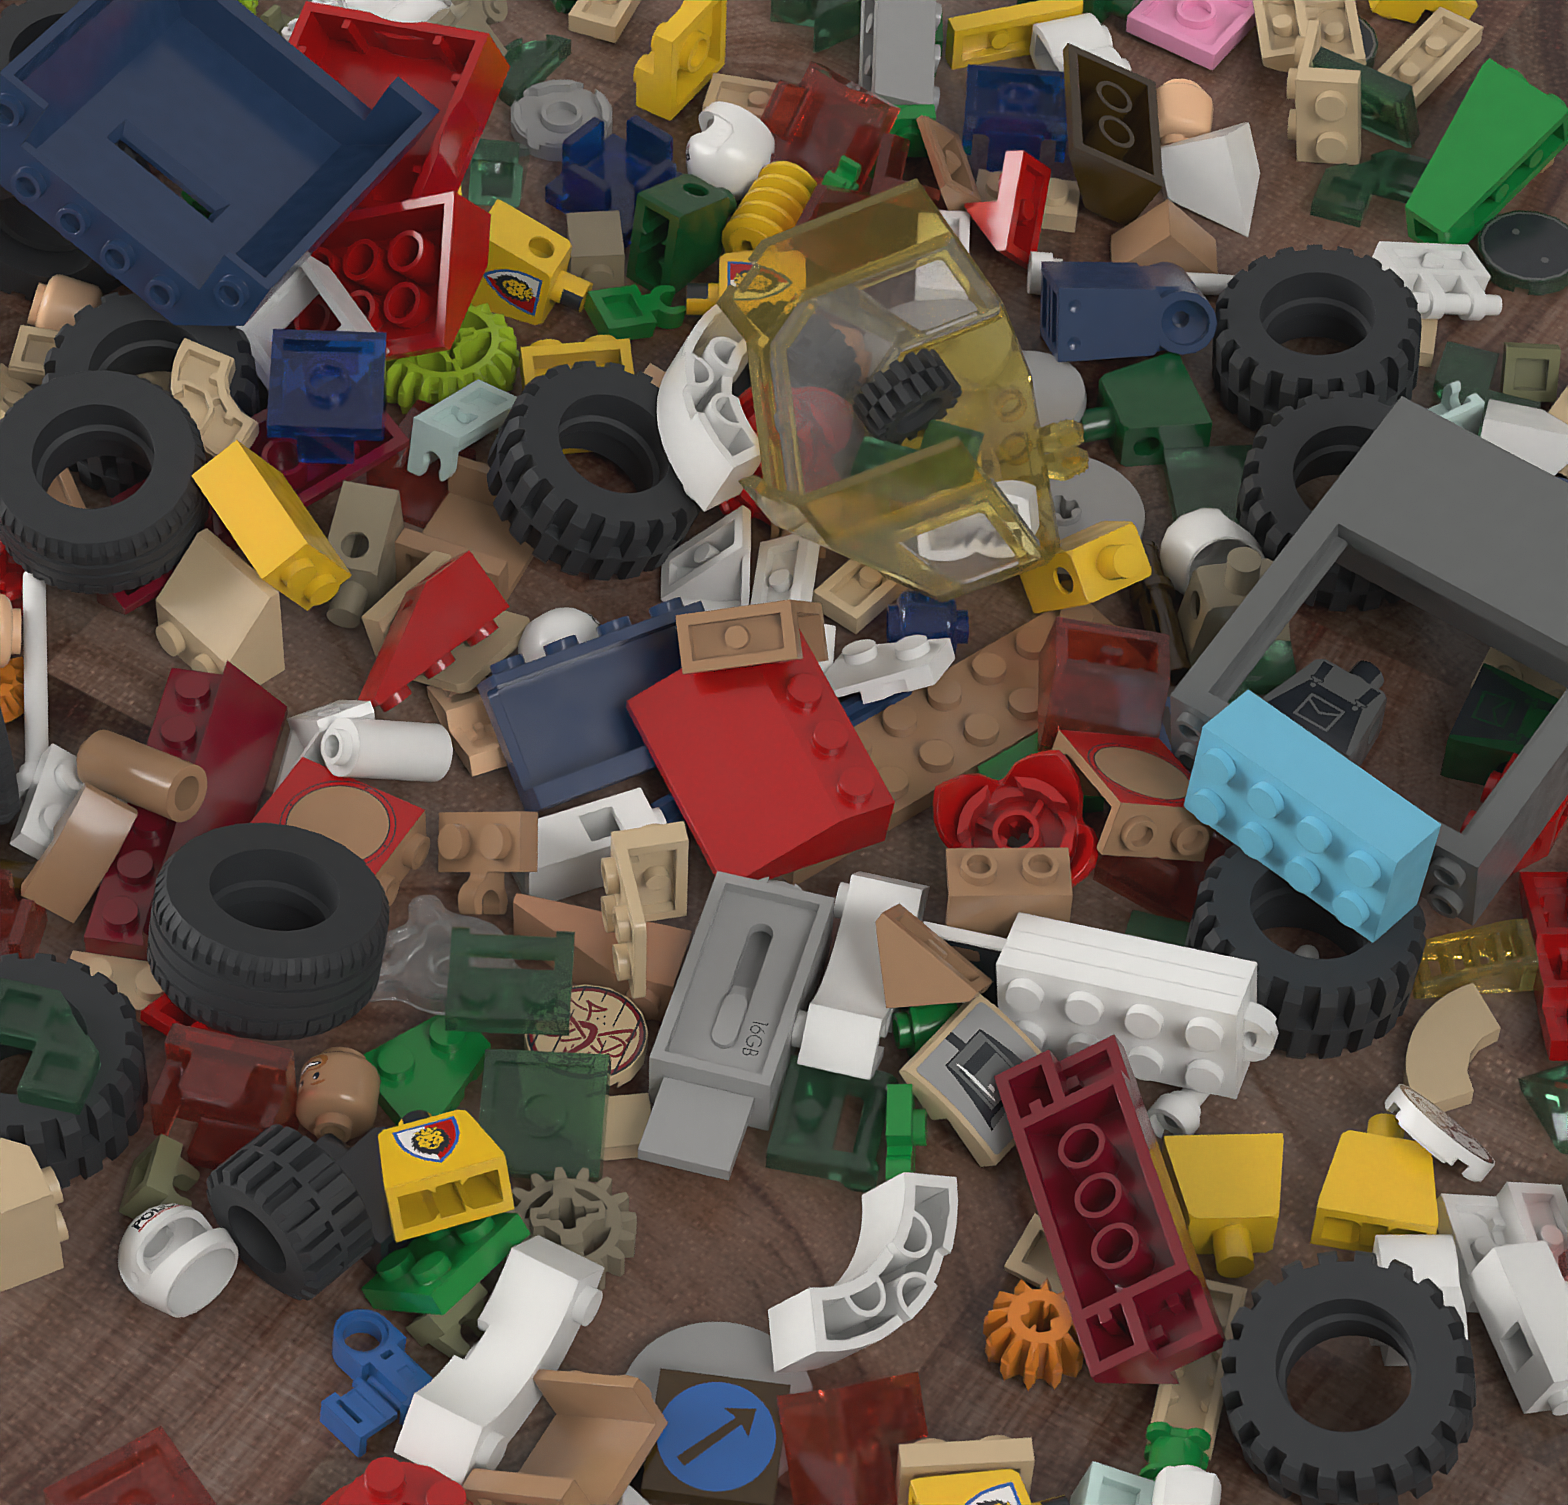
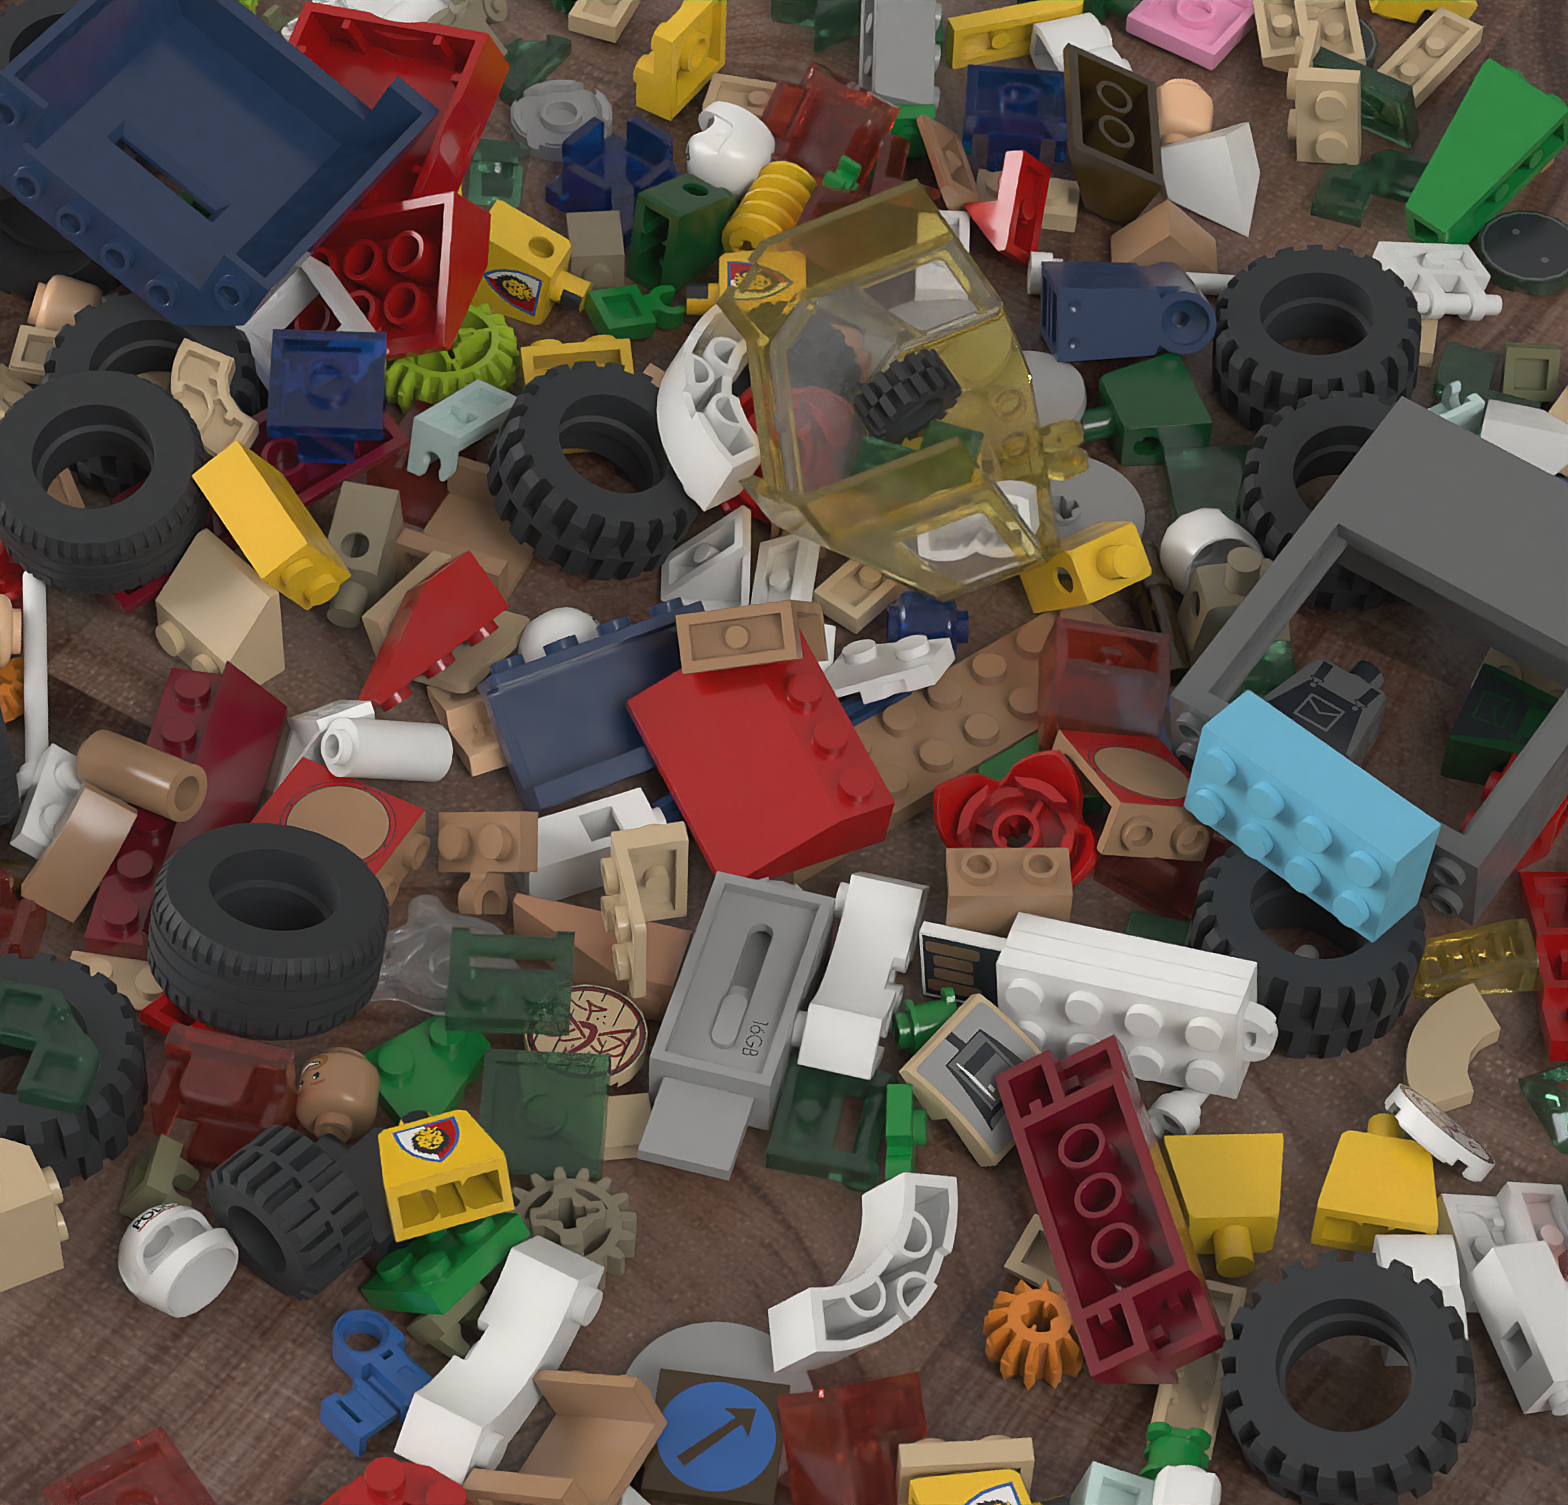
medium nougat slope [875,903,993,1008] -> none

